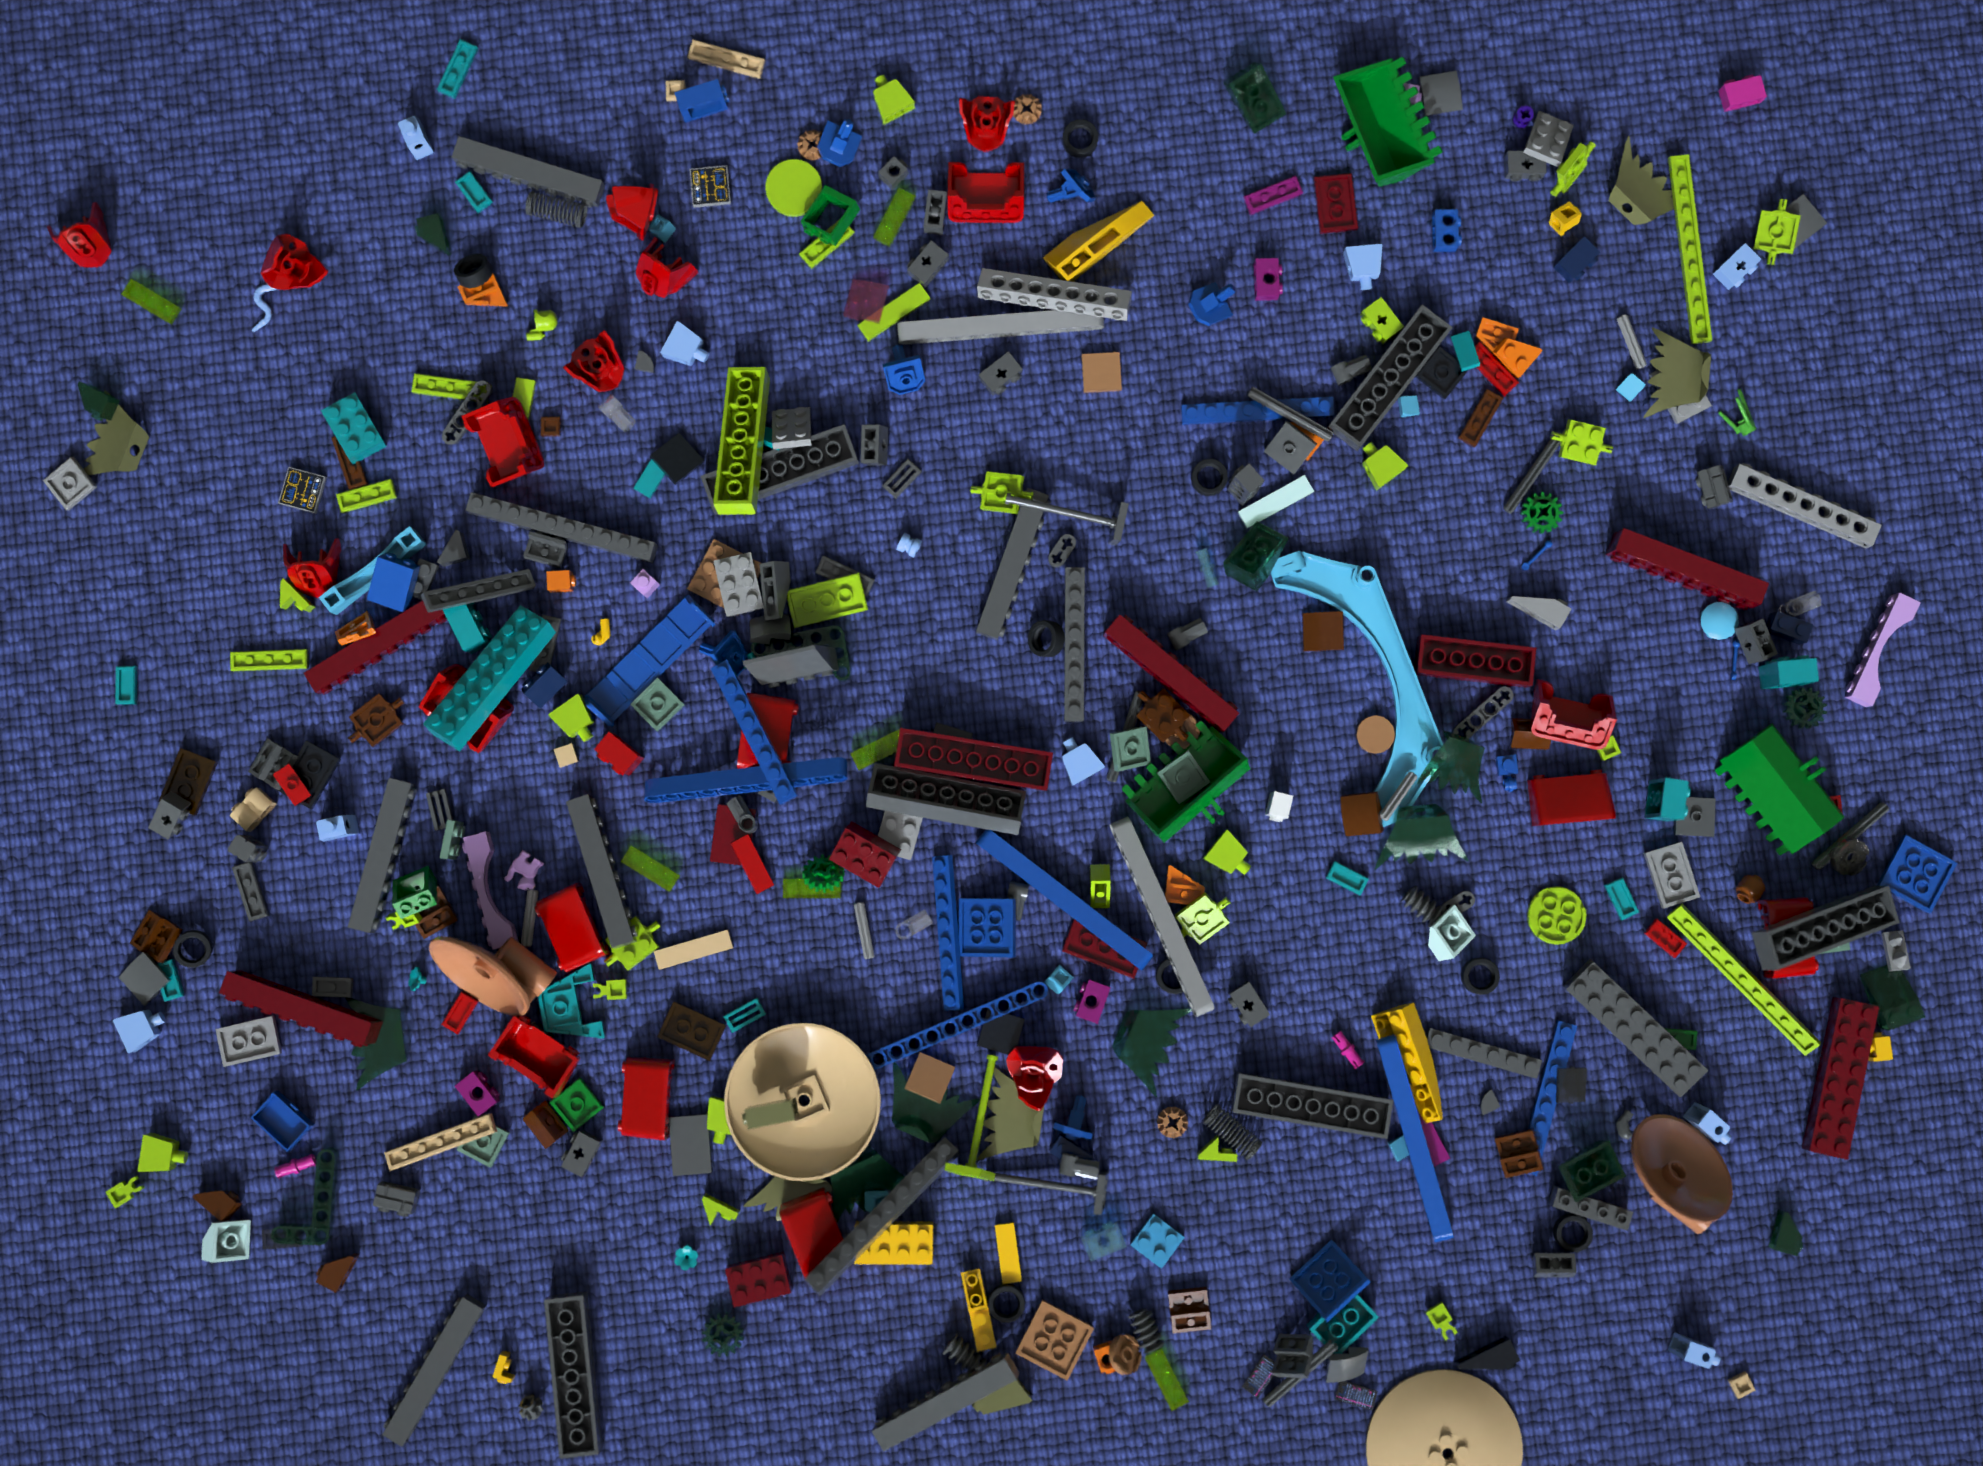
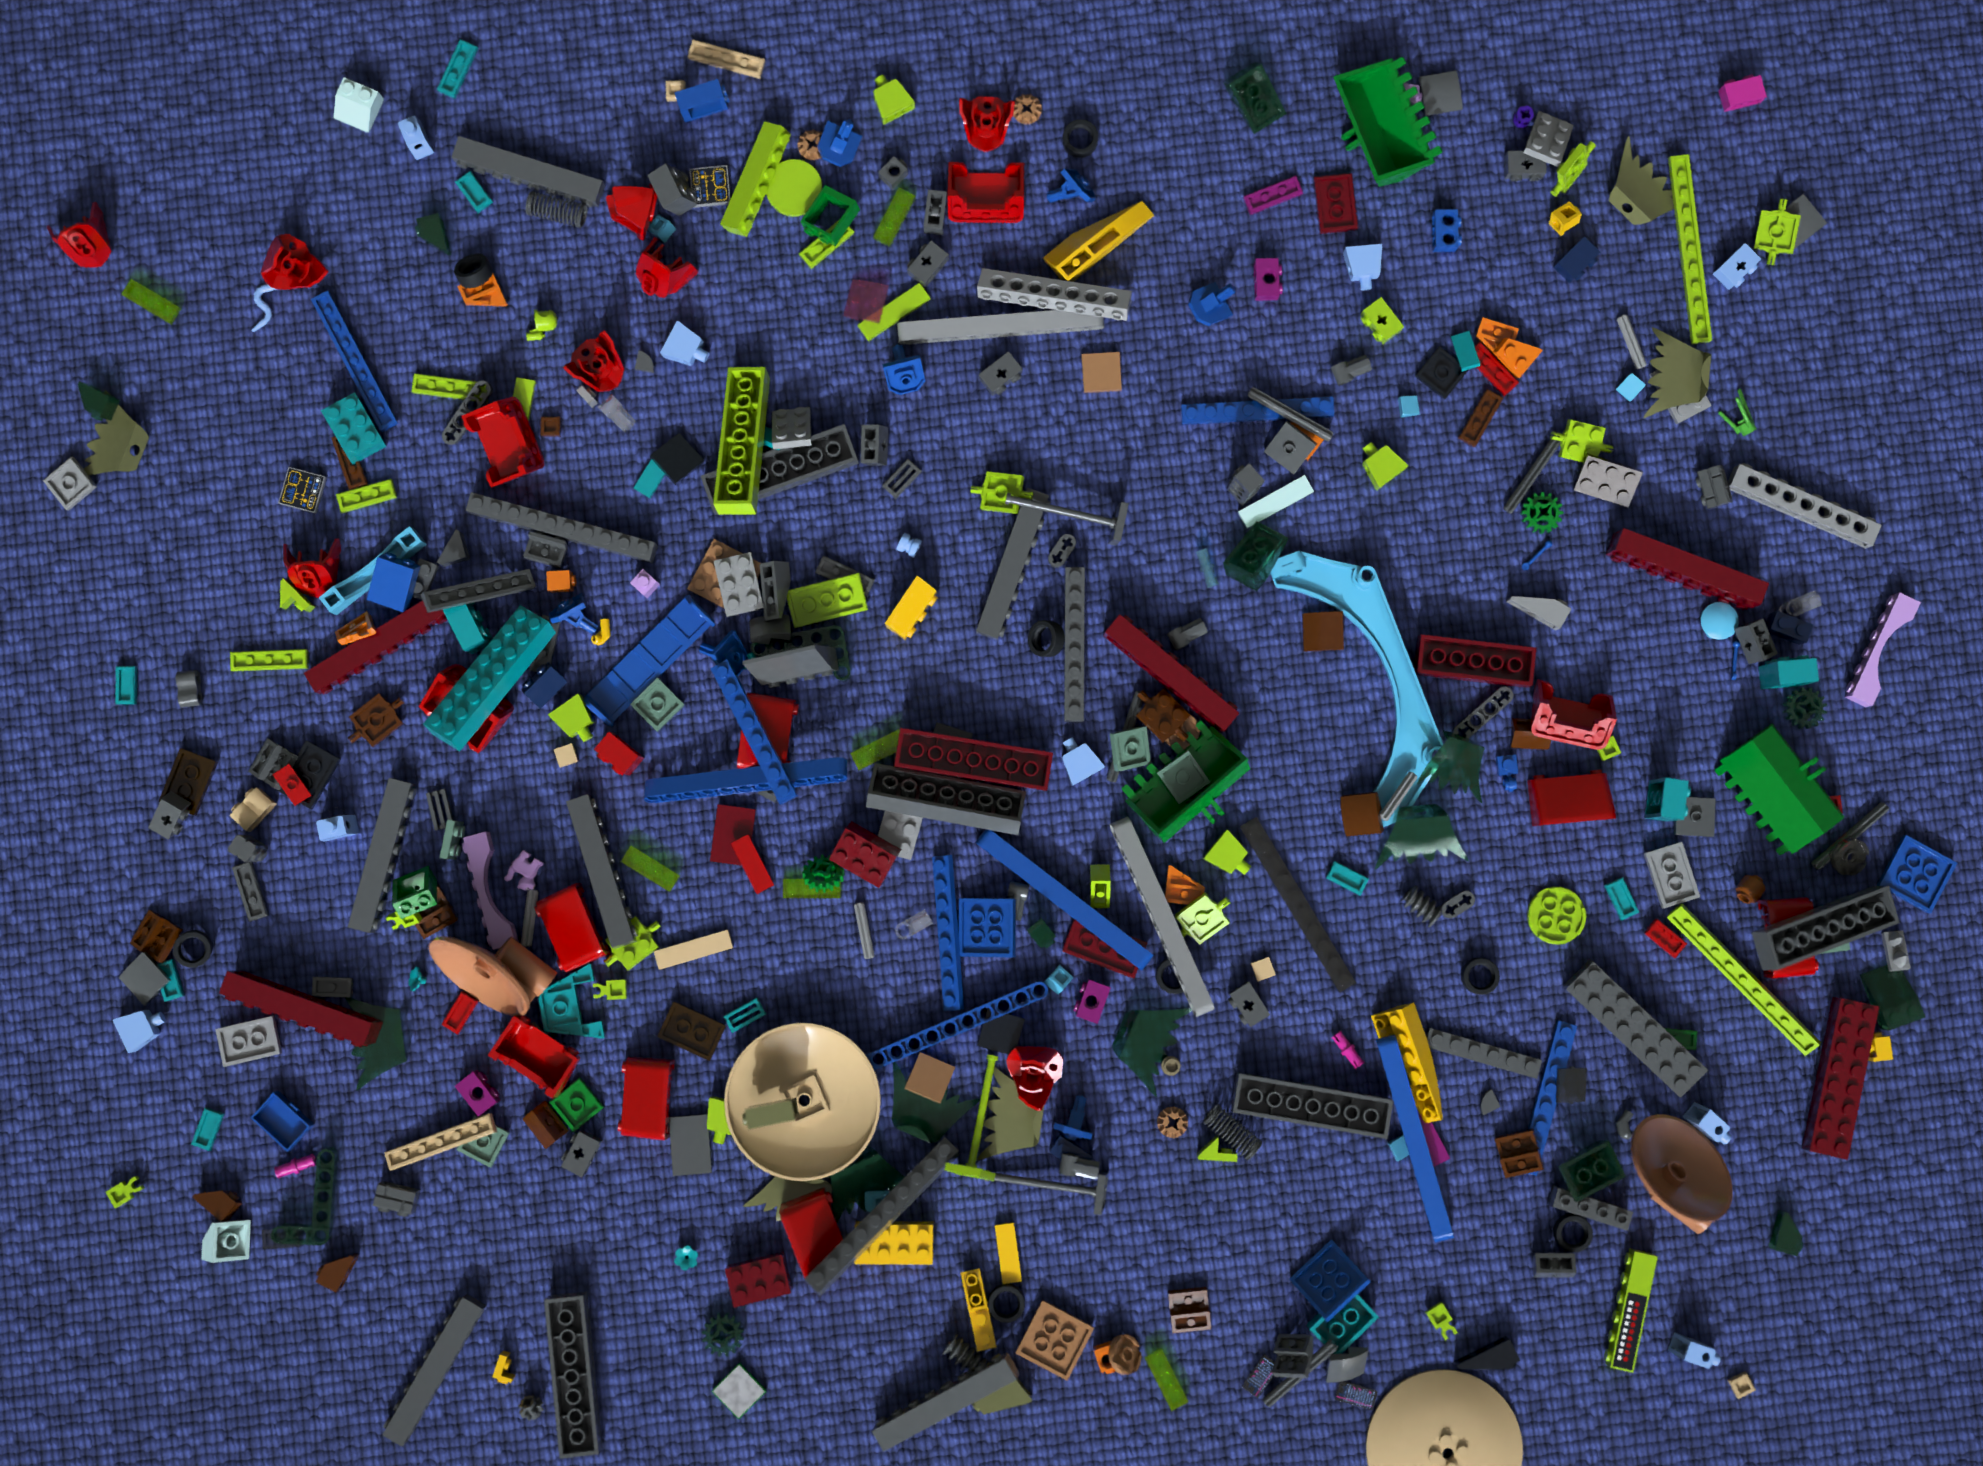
lime torso [137,1133,188,1172] -> none
lime slope [702,1194,741,1225] -> none
dark grey piece [726,795,758,834] -> none
clear light blue brick [1081,1221,1127,1262] -> none
dark grey piece [1128,1308,1164,1353] -> none
dark azure plate [1130,1213,1185,1269] -> none
black tyre [1191,458,1228,496] -> none
white brick [1265,791,1293,822] -> none
dark grey brick [1328,305,1453,451] -> none
medium nougat tile [1356,715,1395,754] -> none
light aqua slope [1428,904,1476,961] -> none
none -> dark grey axle [176,669,203,708]
none -> teal tile [191,1107,225,1151]
none -> blue plate [311,290,399,432]
none -> light aqua slope [334,77,384,133]
none -> blue piece [549,593,598,634]
none -> light grey plate [576,386,598,408]
none -> dark grey brick [647,163,698,216]
none -> flat silver tile [711,1362,767,1420]
none -> lime brick [720,122,791,237]
none -> yellow slope [885,576,938,640]
none -> clear green slope [1026,918,1056,949]
none -> dark tan plate [1161,1056,1181,1076]
none -> clear smoke plate [1240,817,1356,993]
none -> tan tile [1250,957,1276,982]
none -> plate [1573,453,1643,507]
none -> lime brick [1604,1248,1658,1373]

